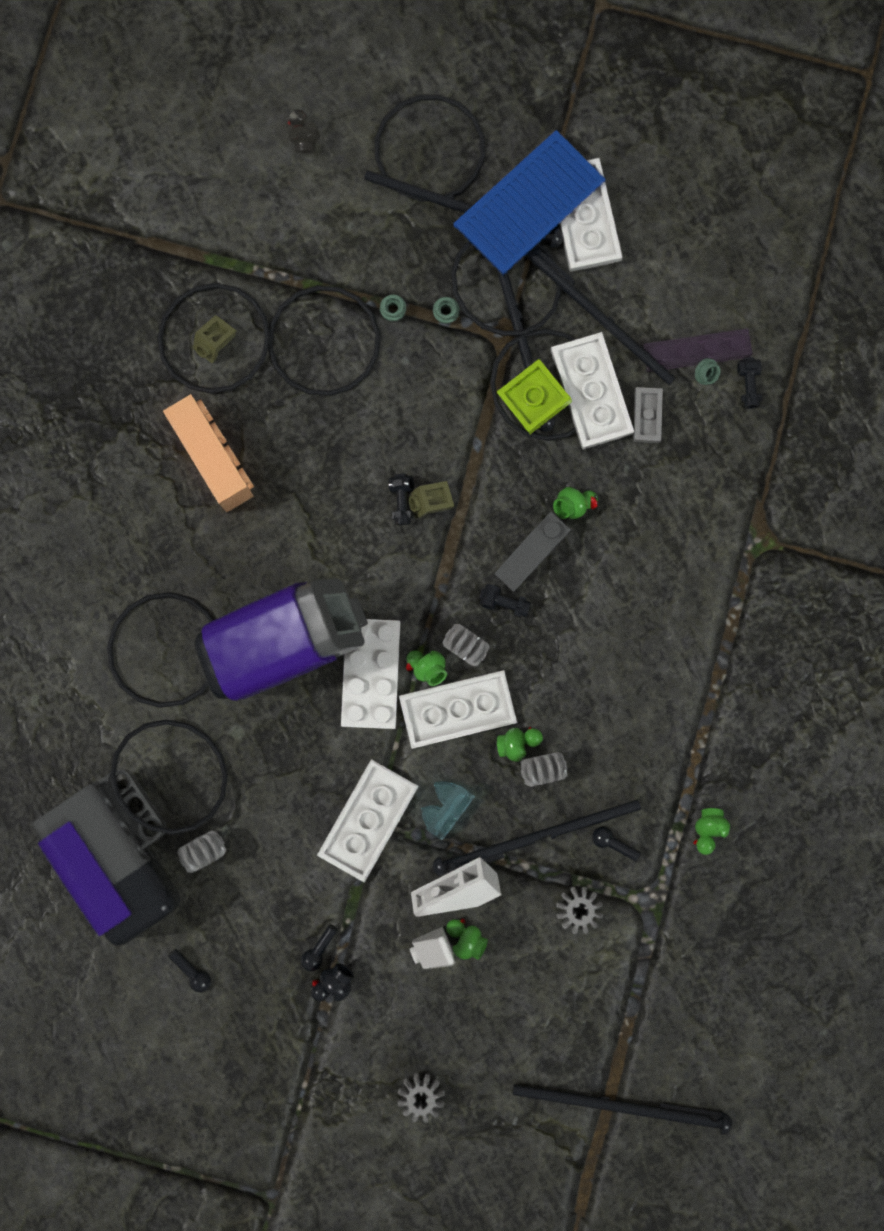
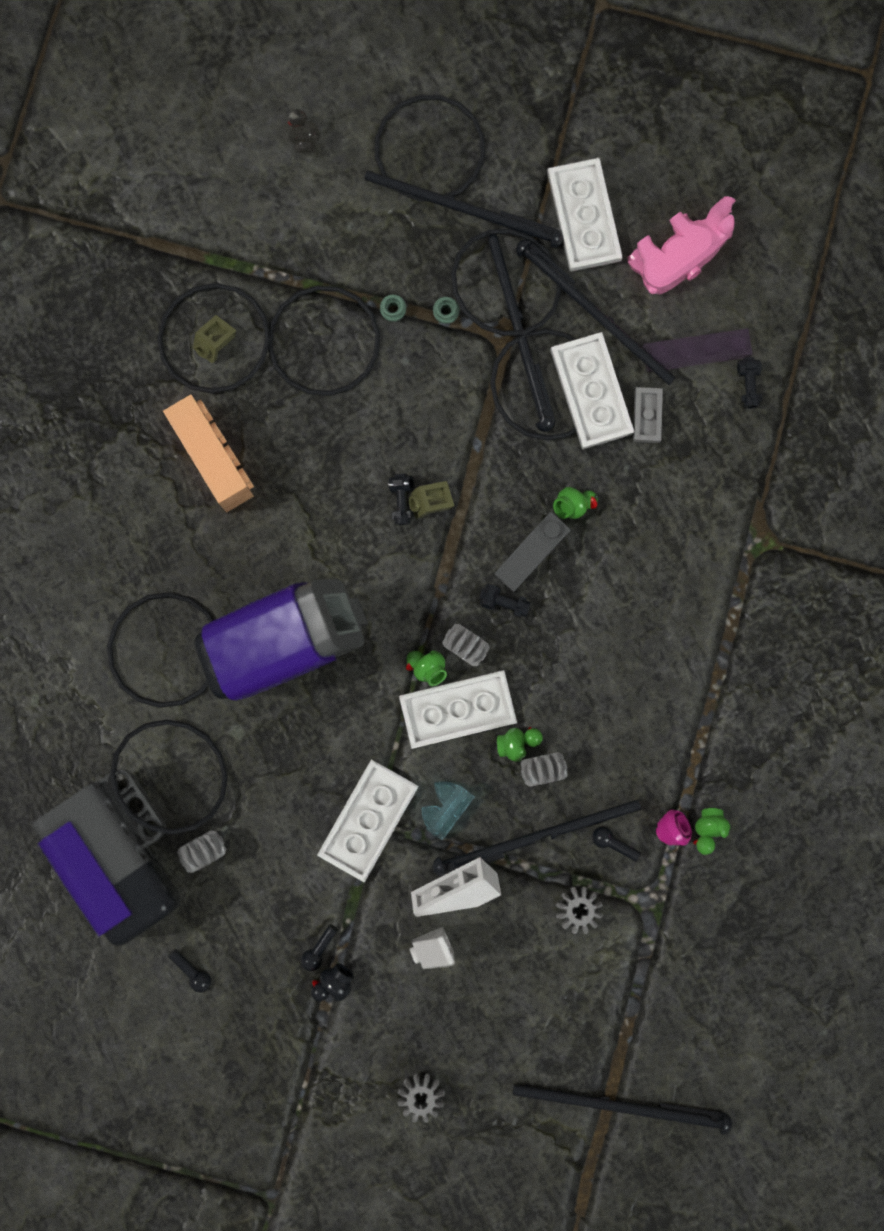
white plate [341,619,400,729] -> none
bright green animal [446,918,488,960] -> none
blue window [454,130,606,275] -> none
lime tile [497,359,572,434] -> none
sand green plate [695,358,720,385] -> none
none -> bright pink animal [628,196,736,295]
none -> dark pink cone [656,809,692,846]

